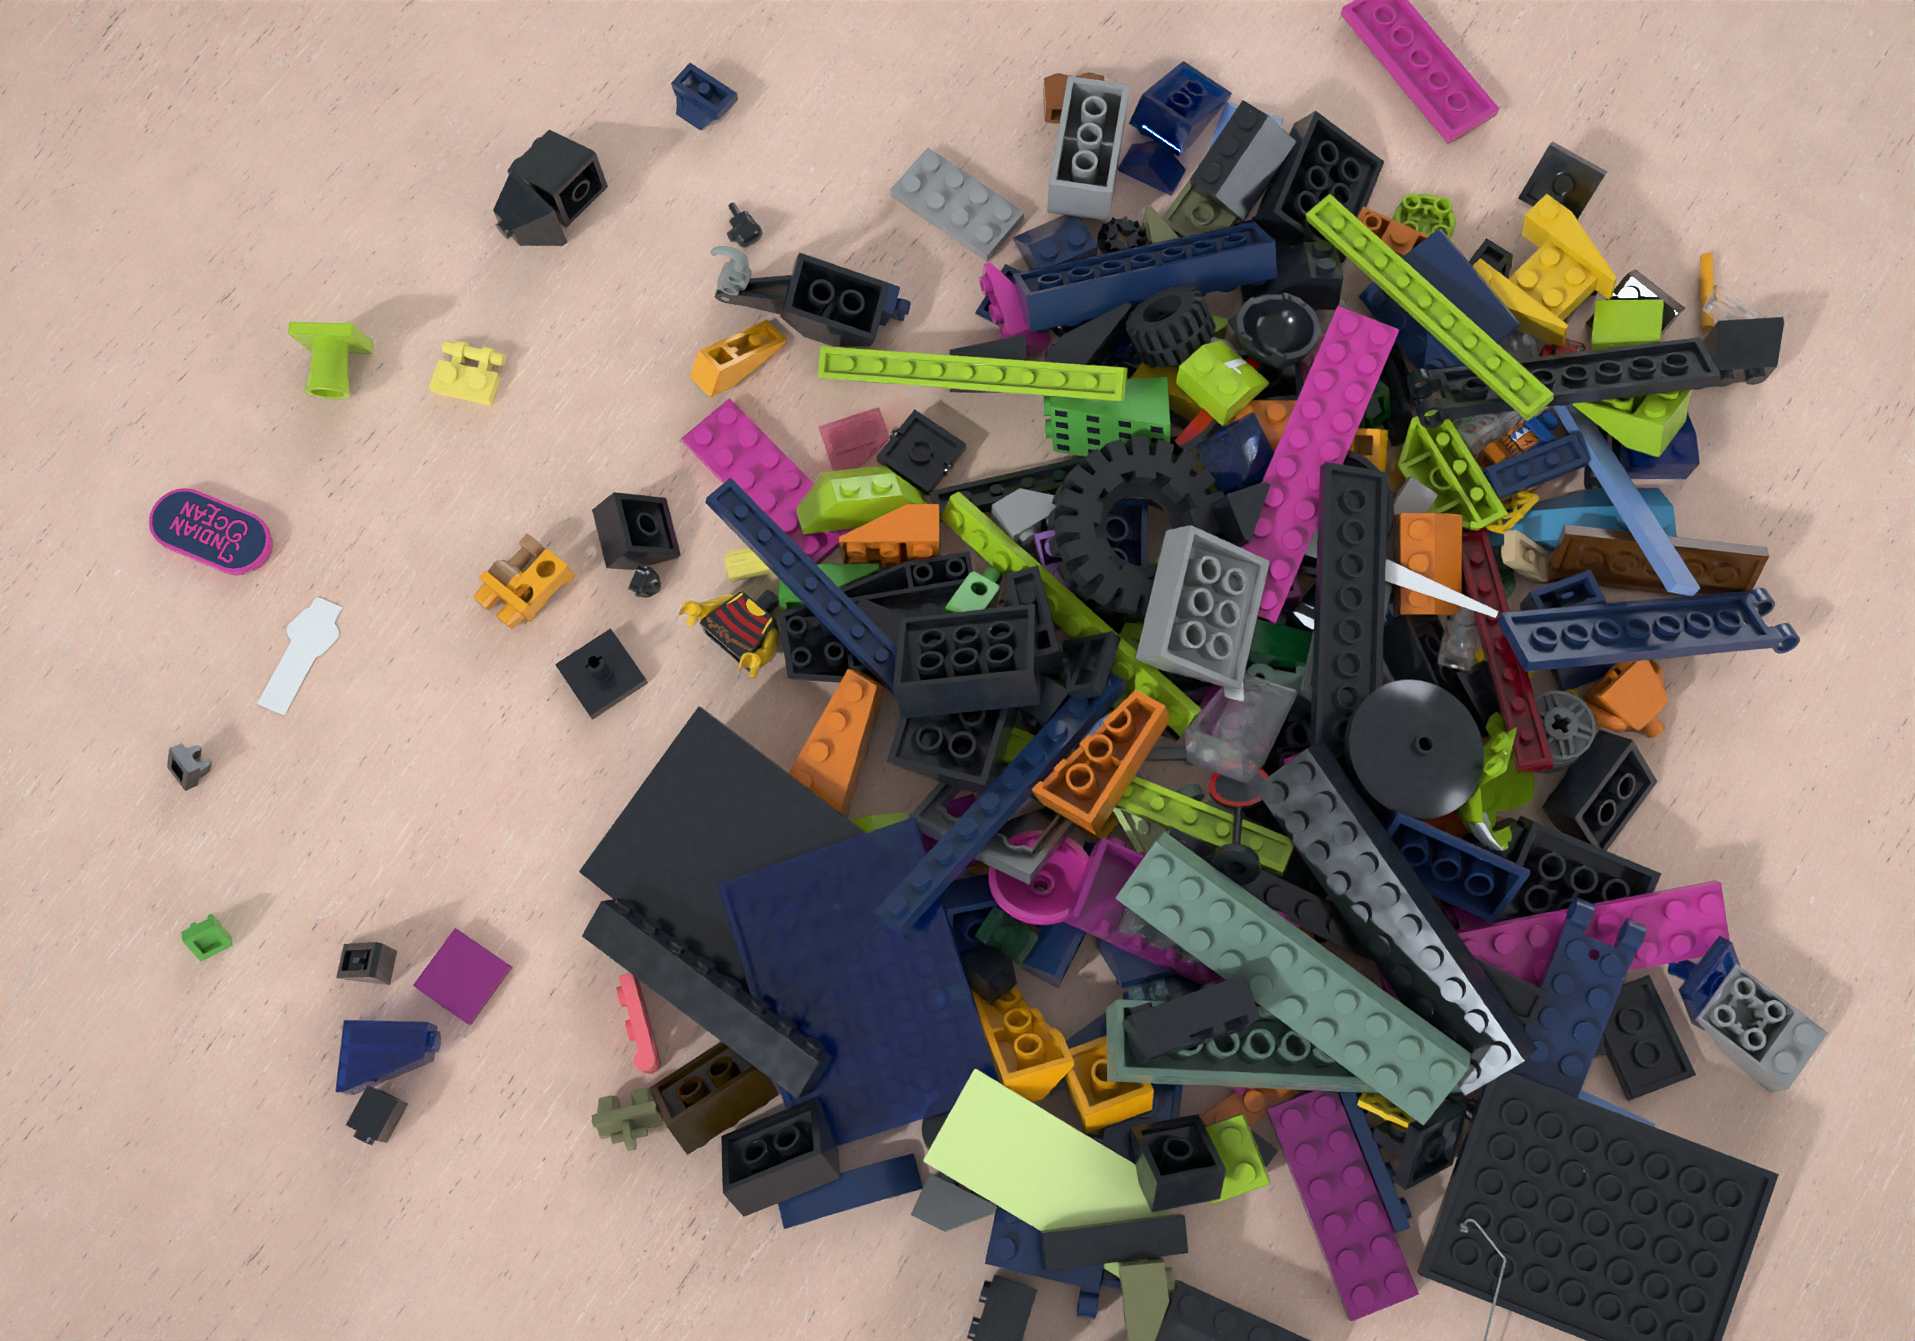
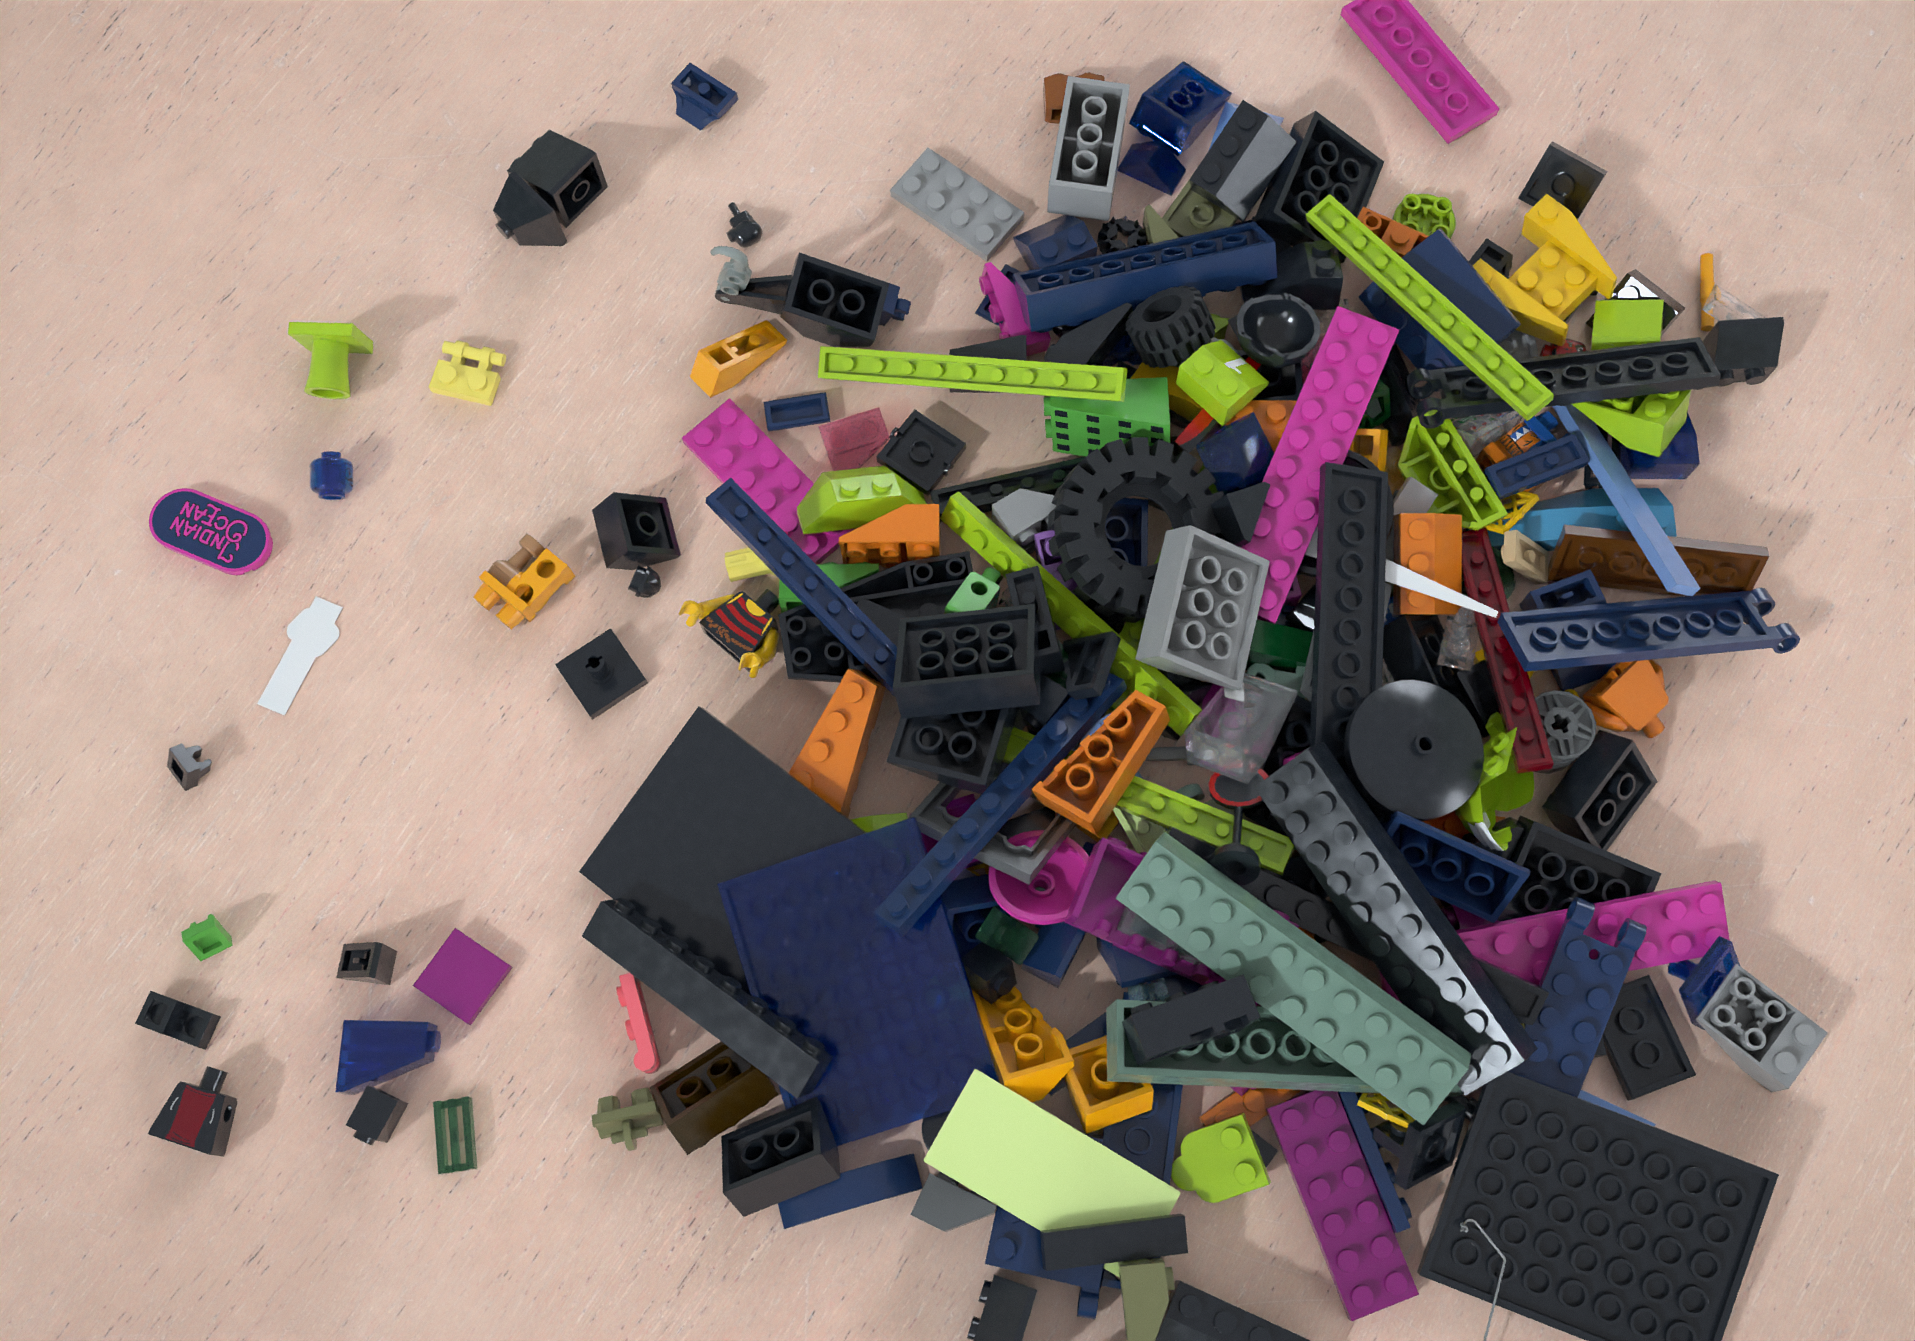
black slope [1130,1114,1226,1212] -> none
none -> black slope [135,991,221,1050]
none -> torso [148,1066,238,1157]
none -> clear blue head [310,451,354,500]
none -> clear green tile [433,1096,477,1175]
none -> dark blue tile [763,392,831,432]

